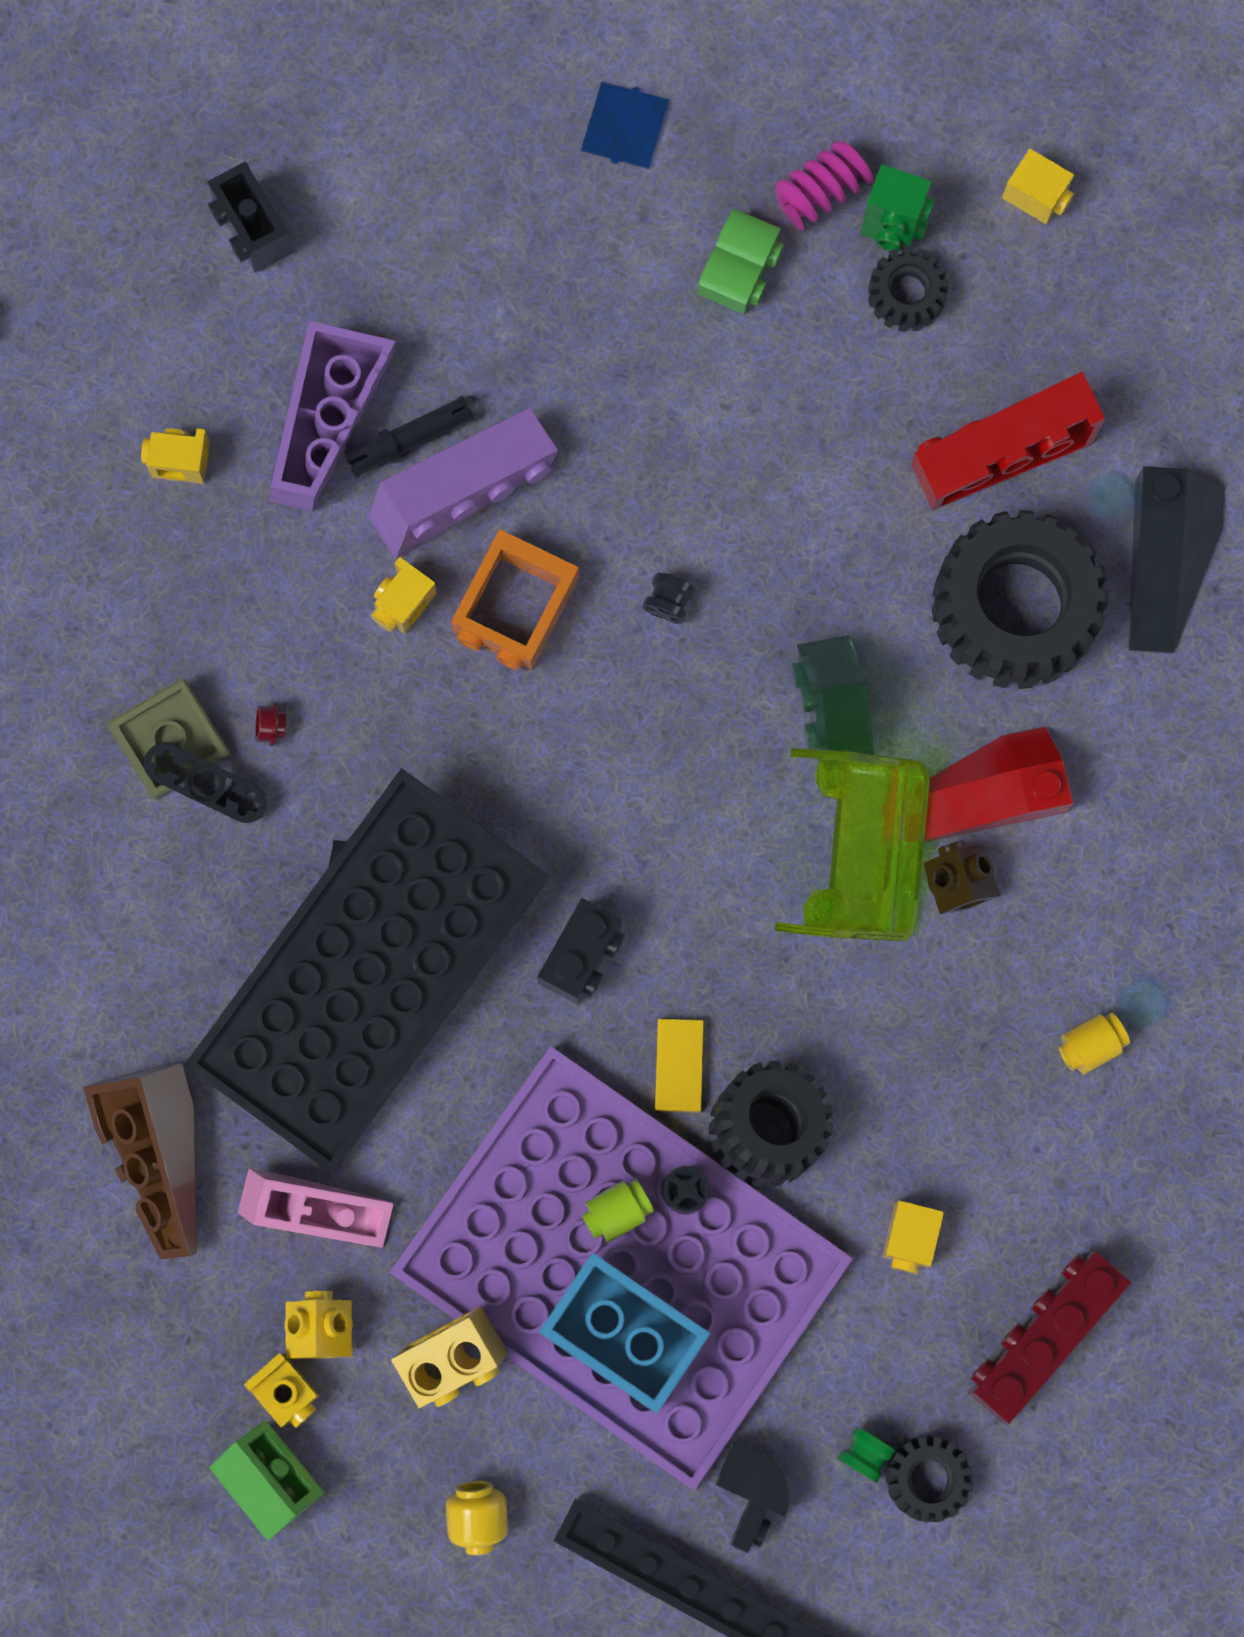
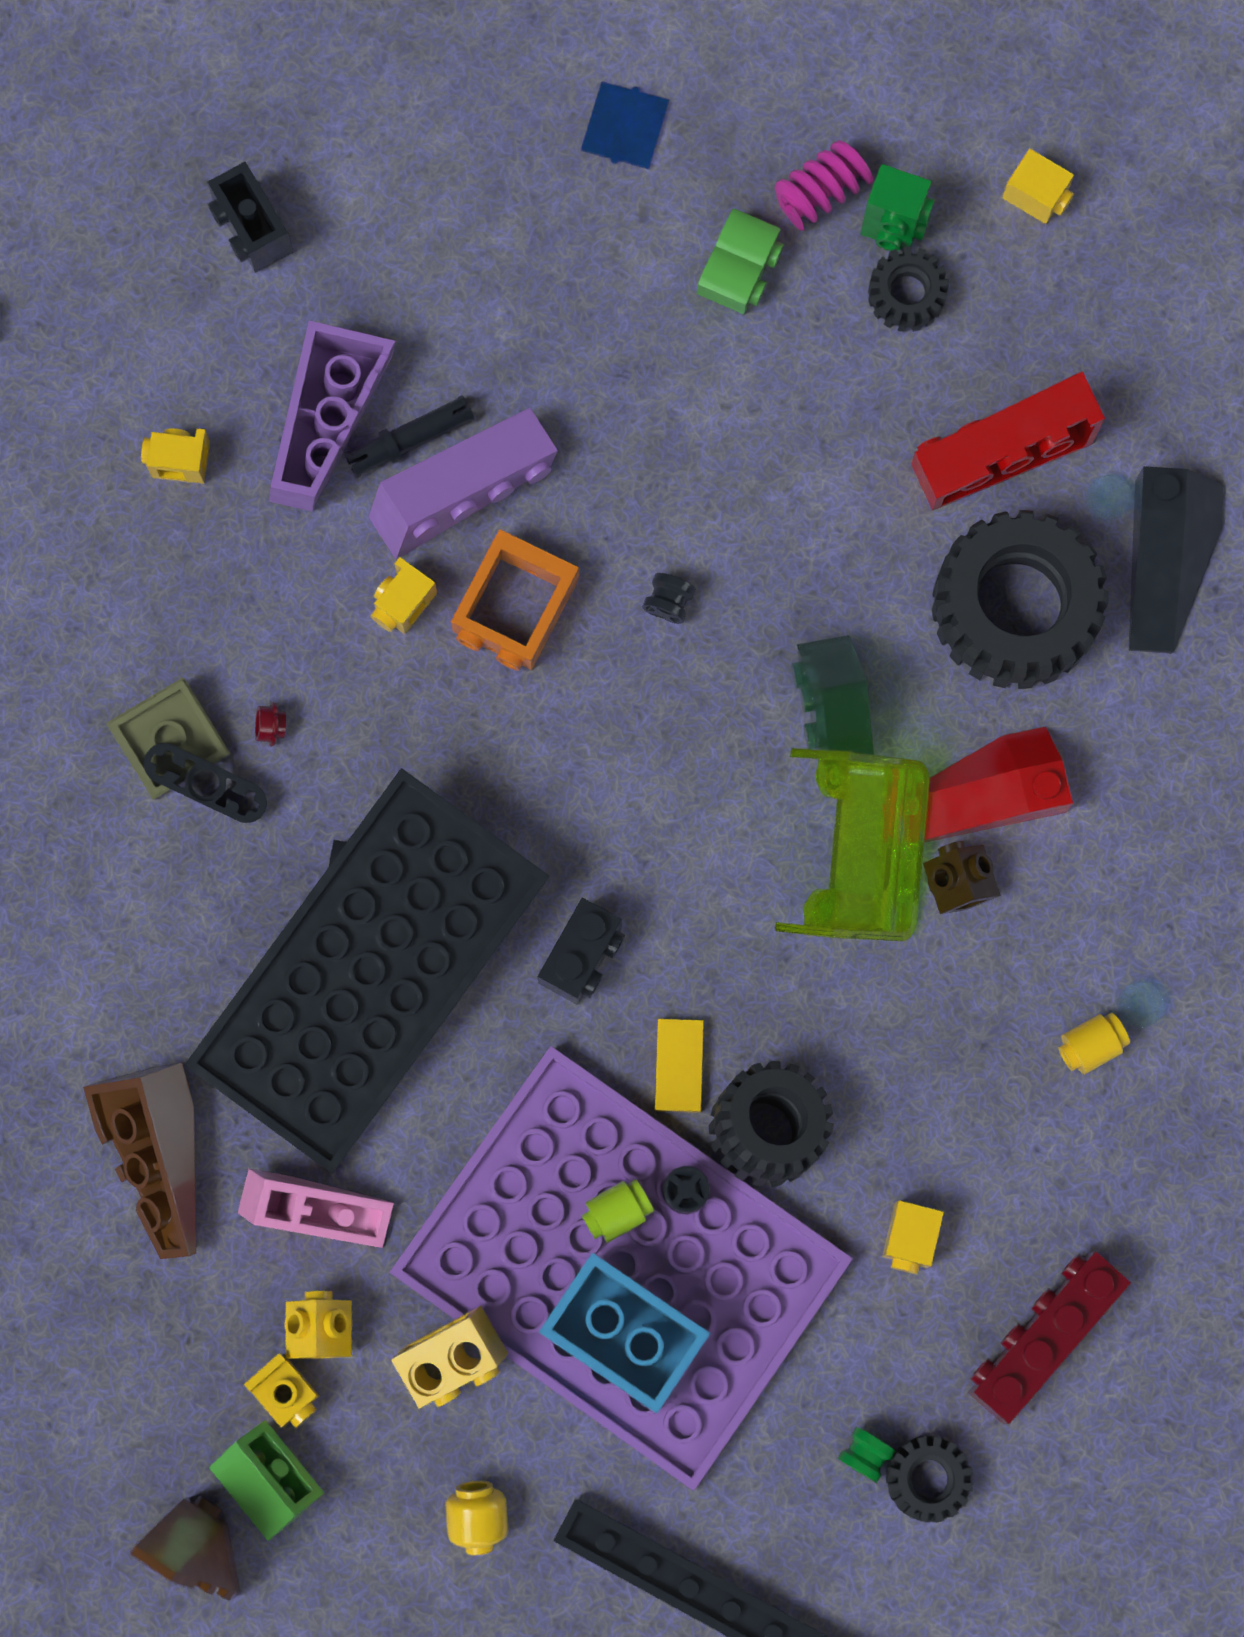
black brick [715,1441,789,1553] -> none
none -> reddish brown wedge [130,1495,240,1601]

